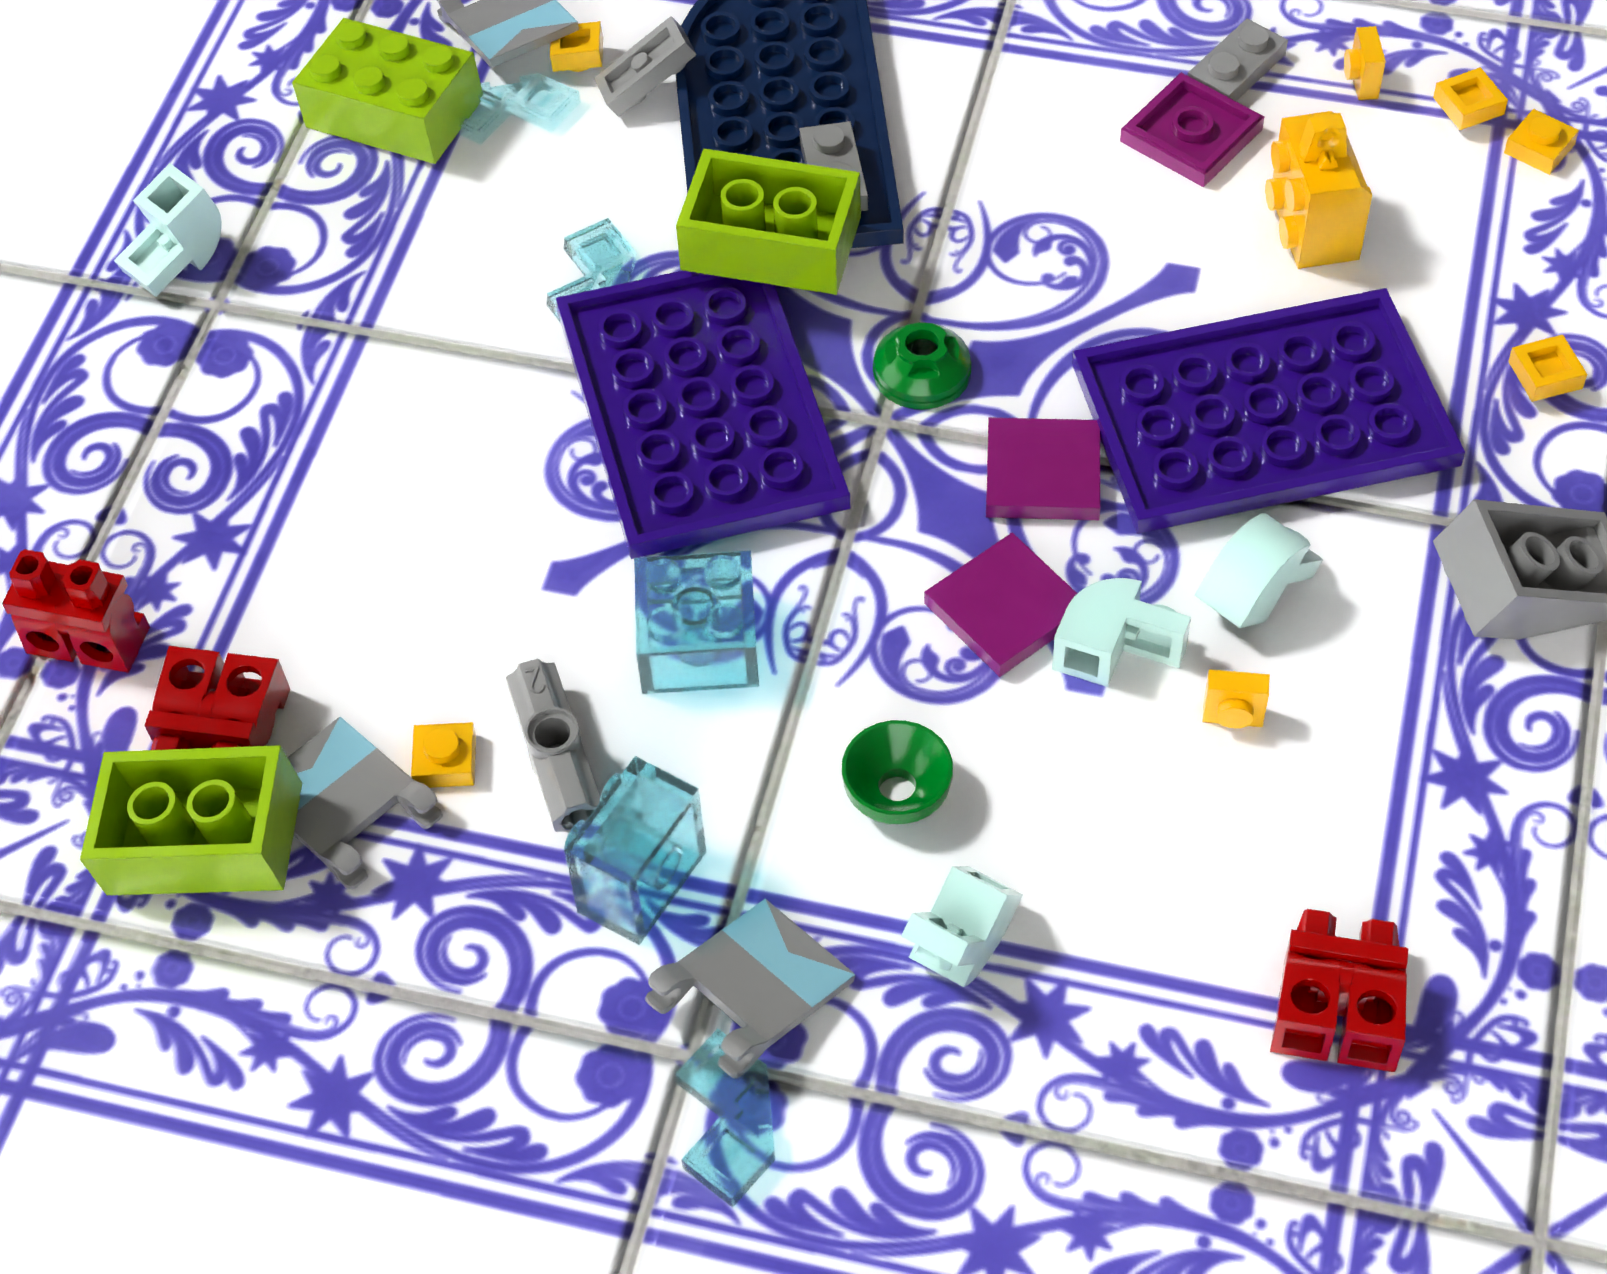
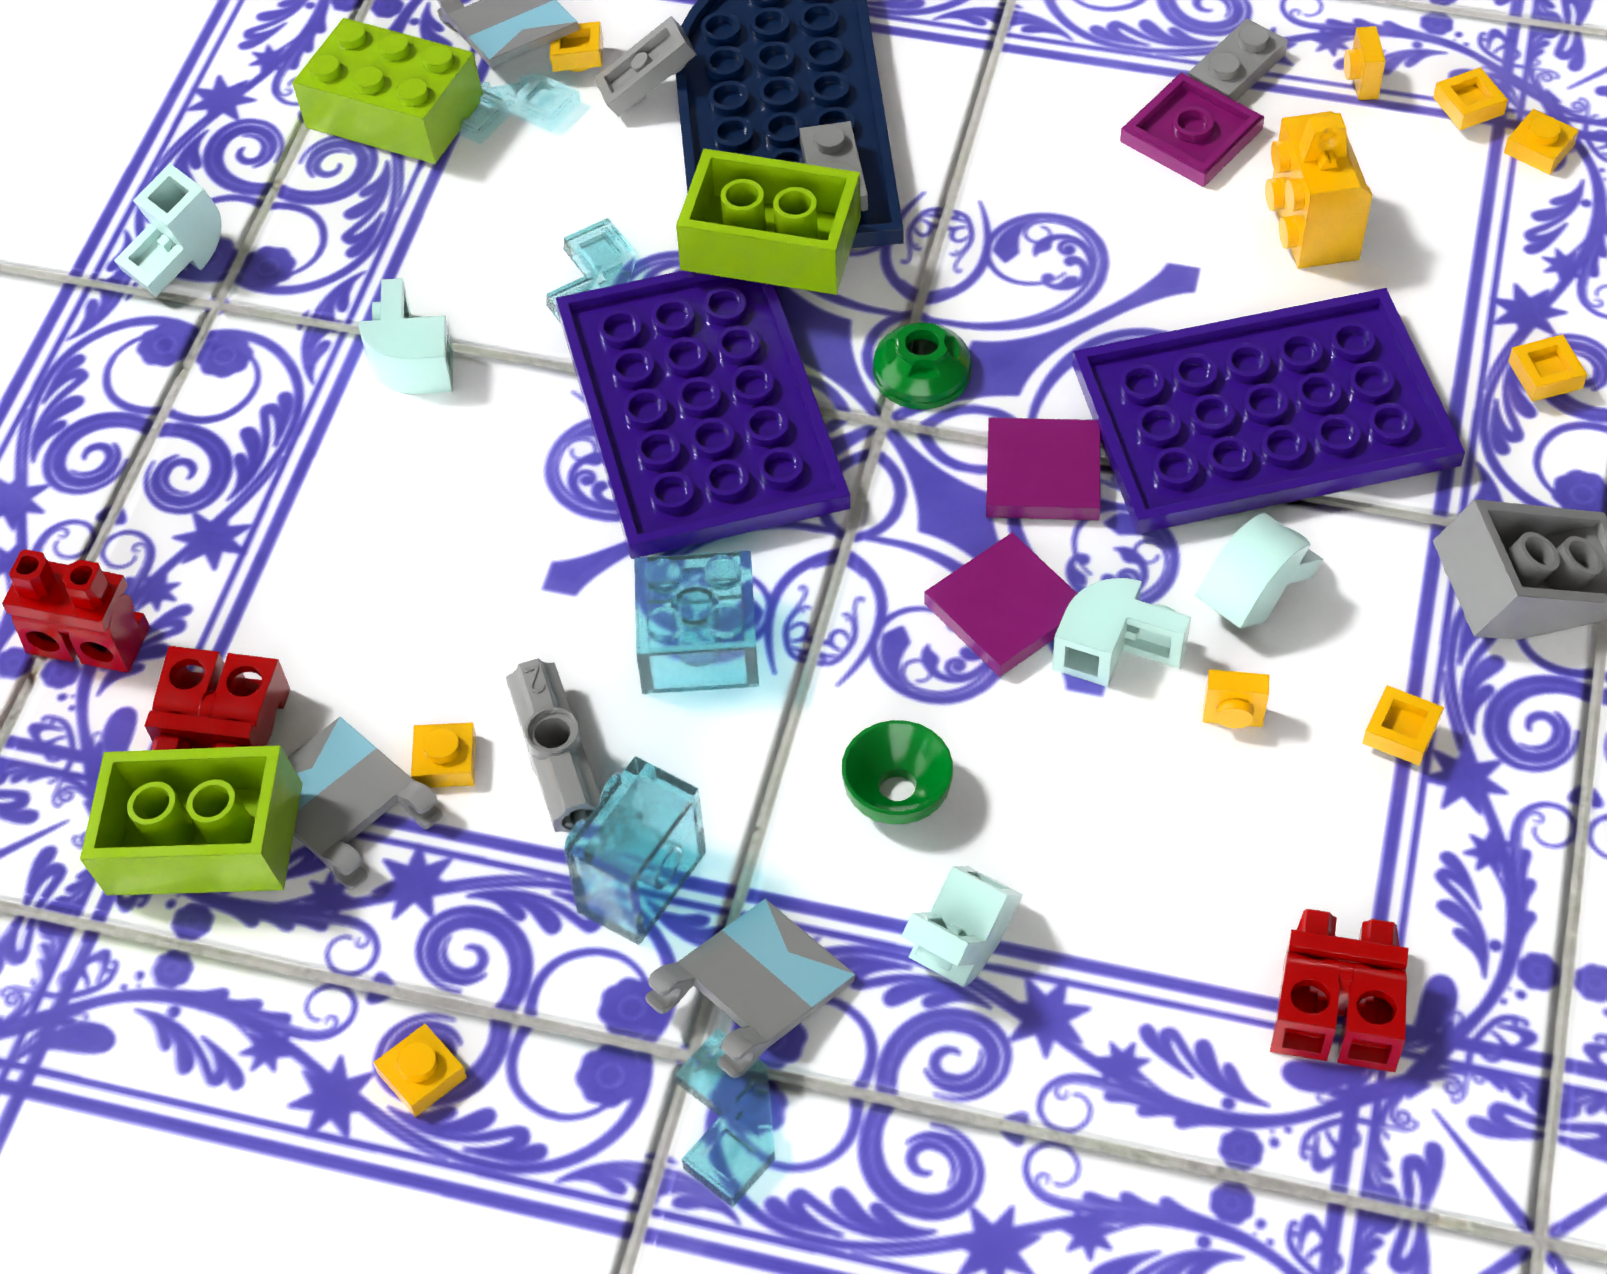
none -> light aqua brick [358,278,453,394]
none -> yellow plate [373,1023,467,1117]
none -> yellow plate [1362,685,1444,766]

